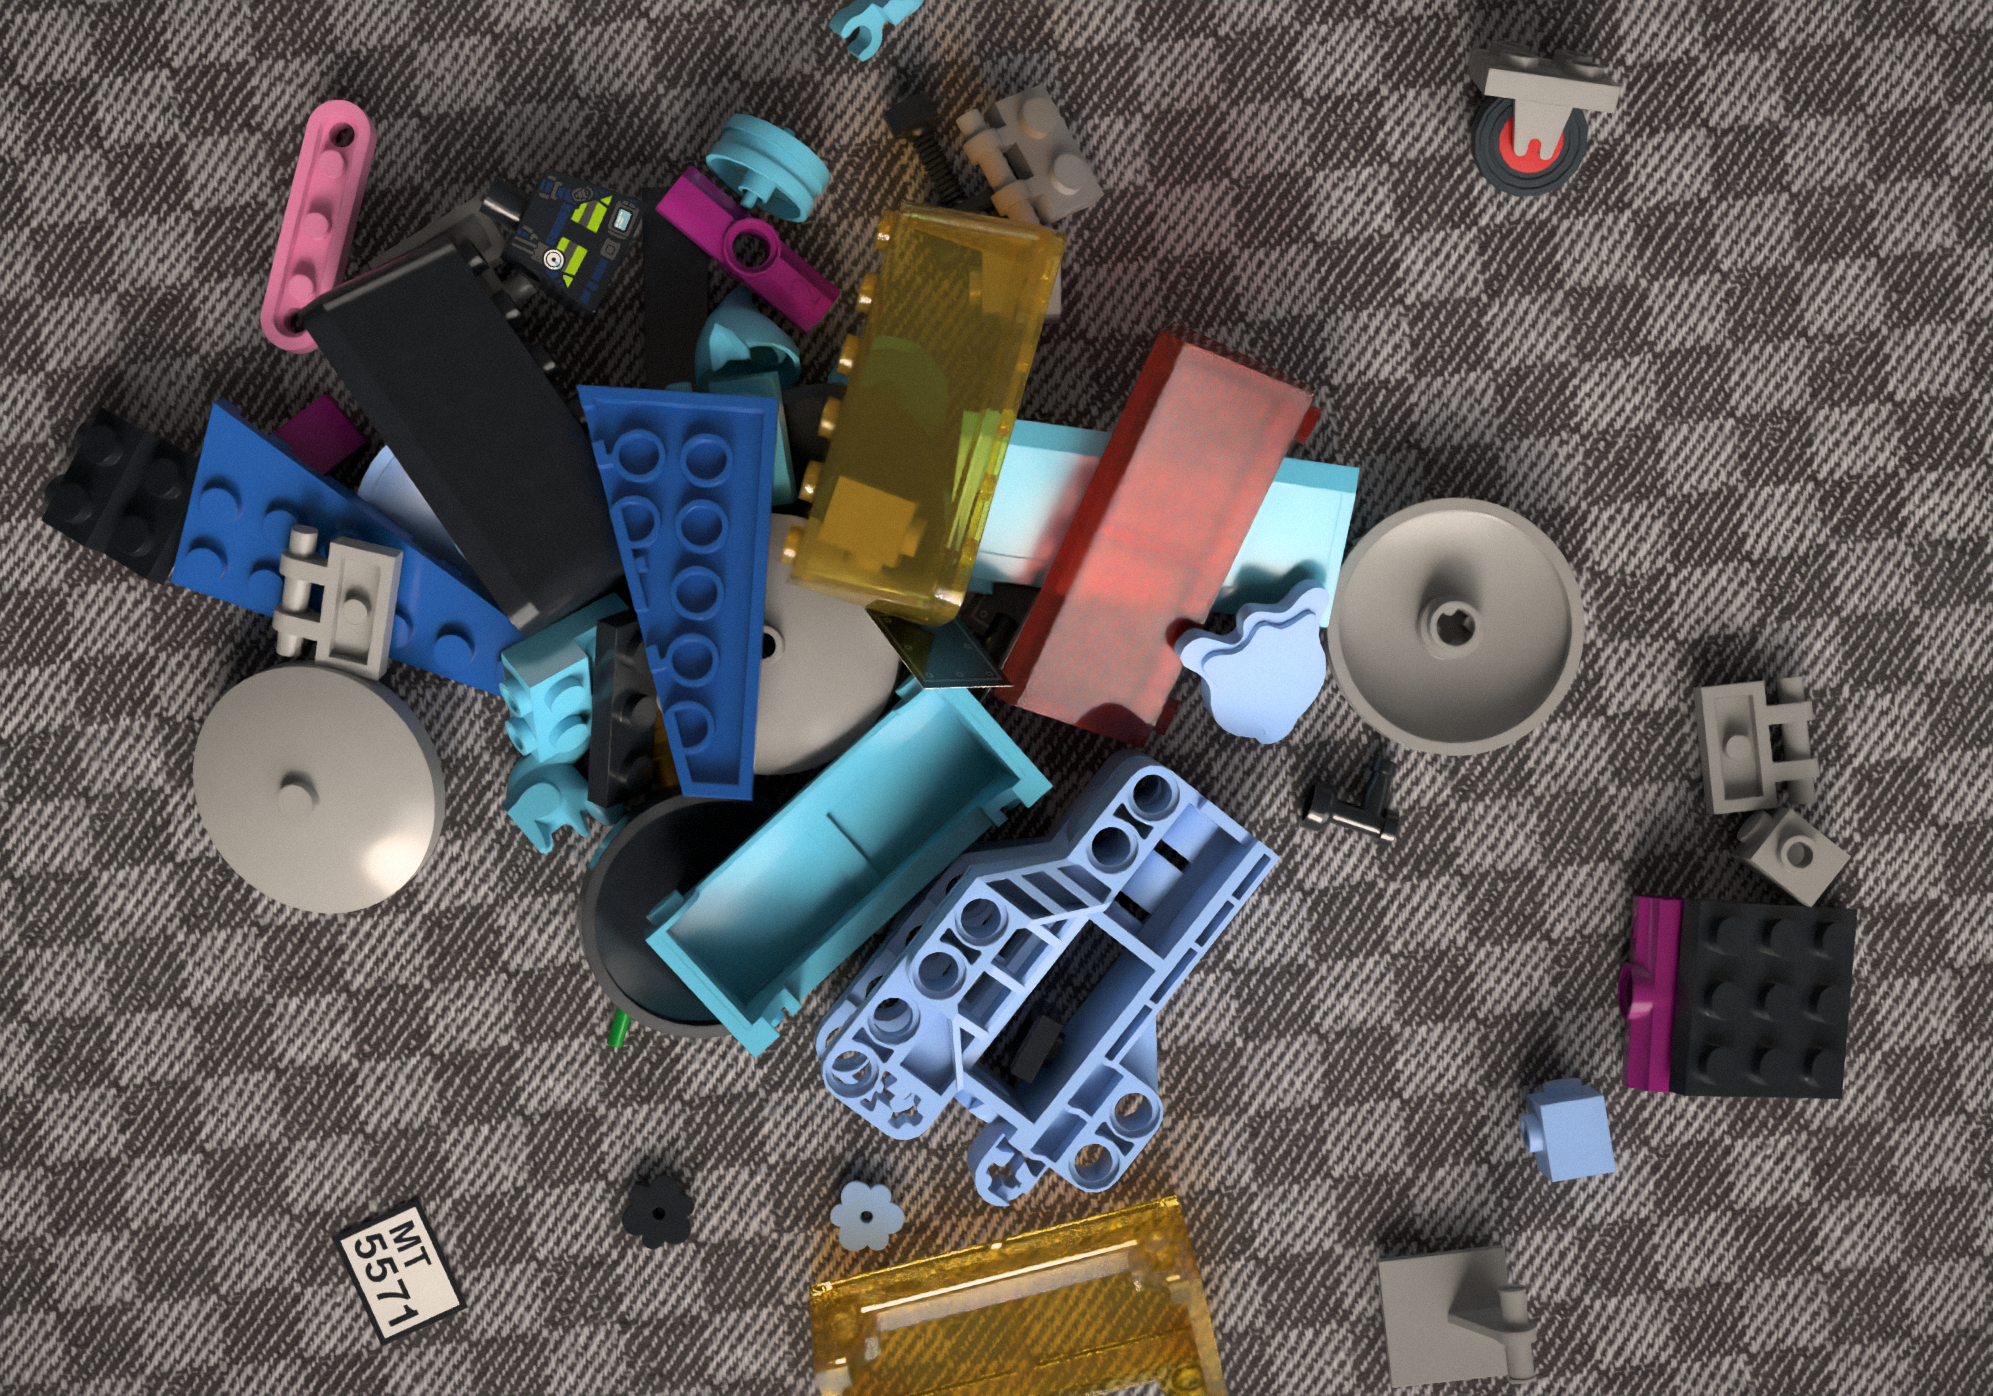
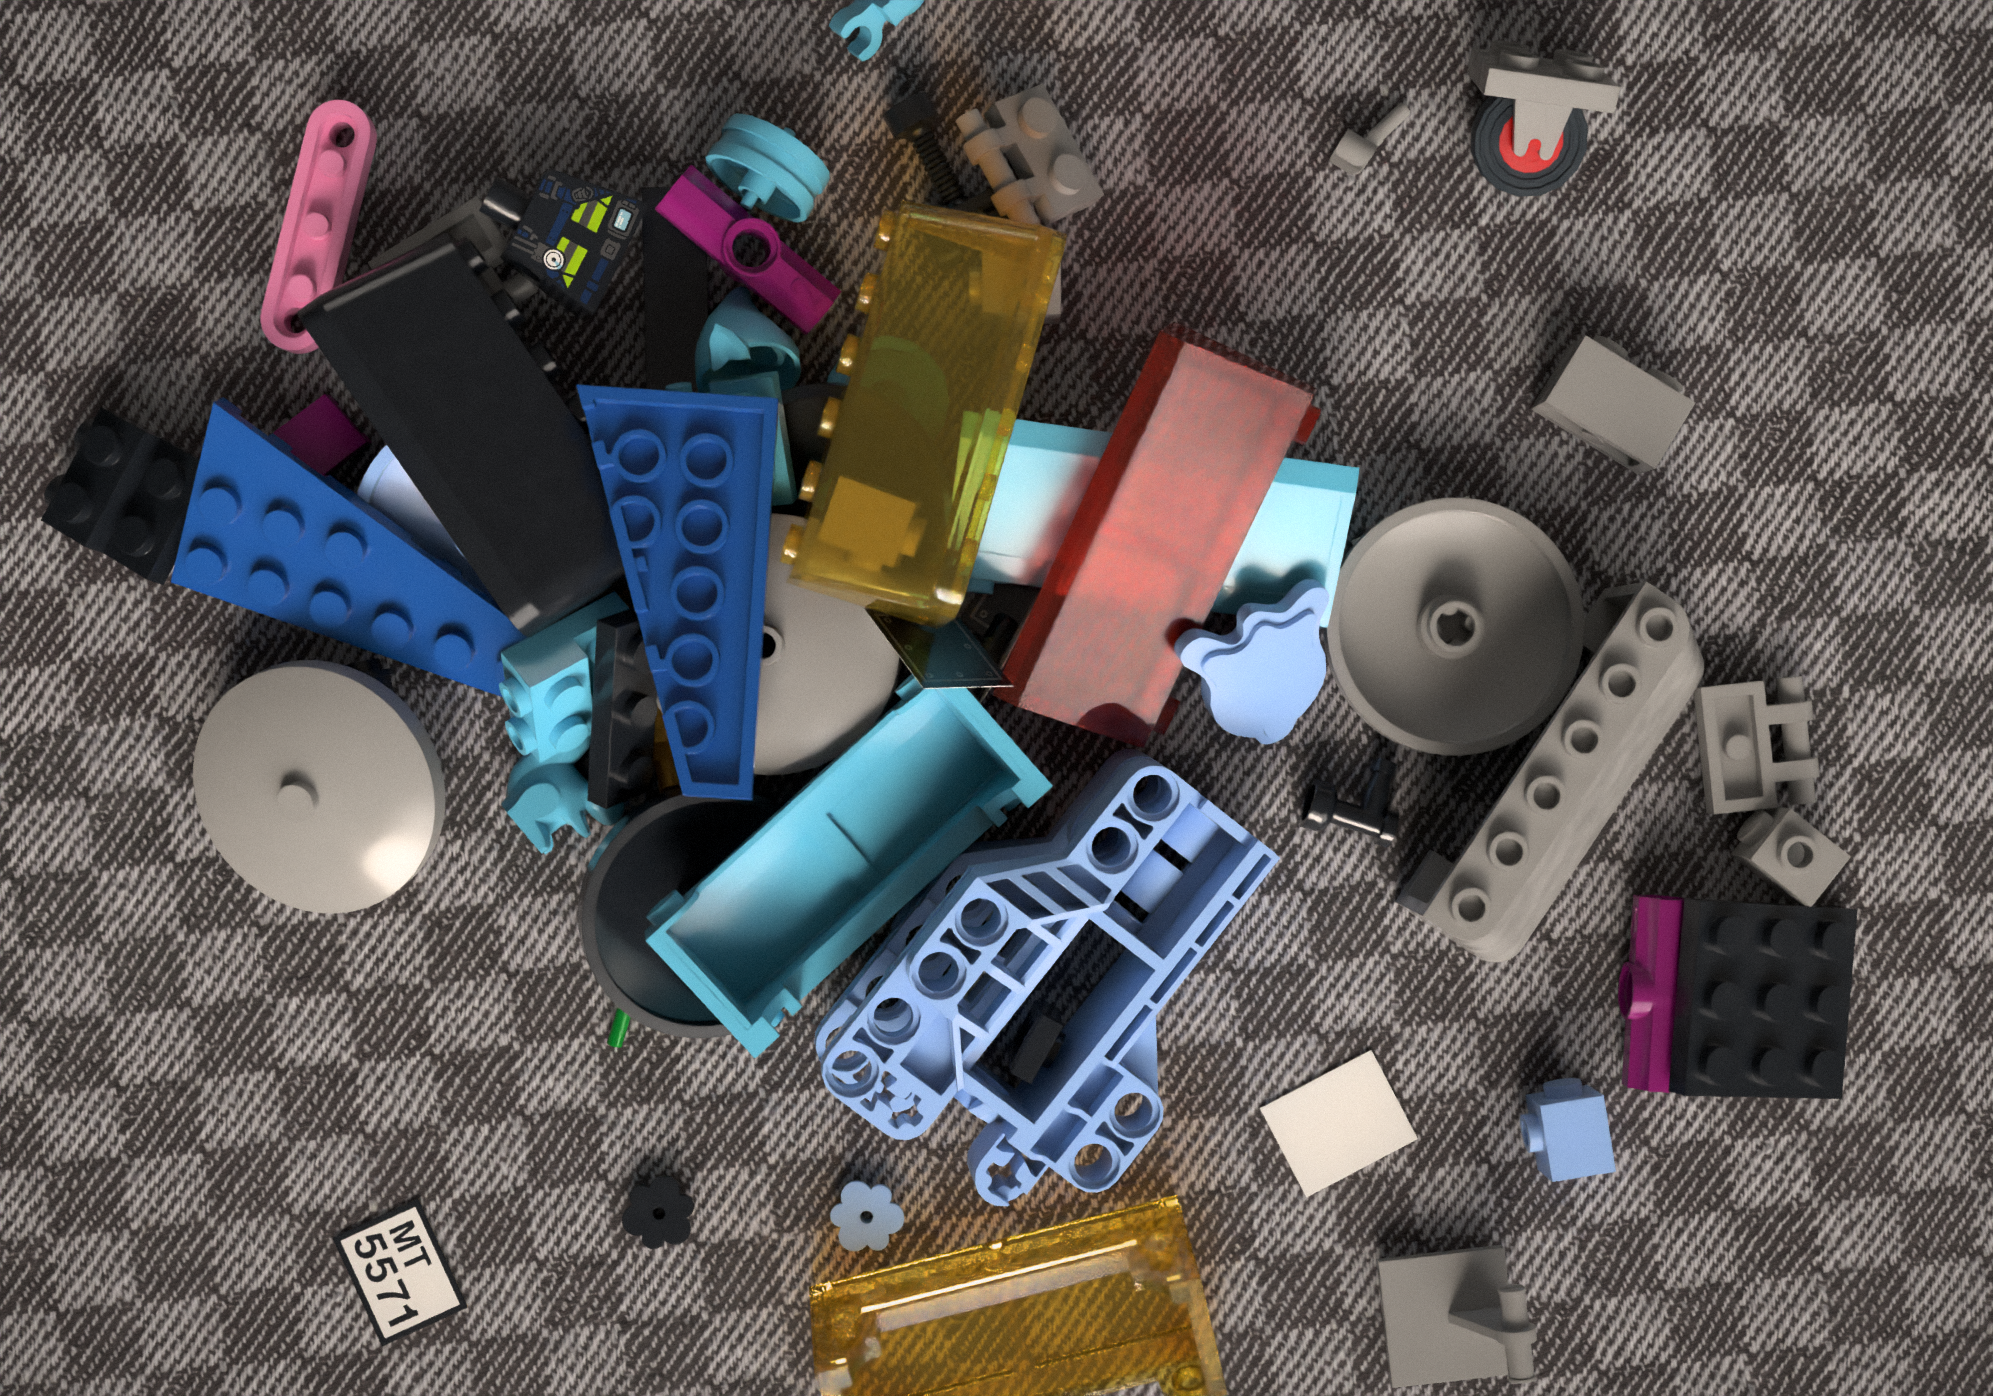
light grey plate [272,525,404,681] -> none
none -> white sticker [1260,1050,1418,1197]
none -> light grey hand [1329,103,1410,175]
none -> light grey windscreen [1395,581,1704,962]
none -> light grey brick [1531,335,1696,475]

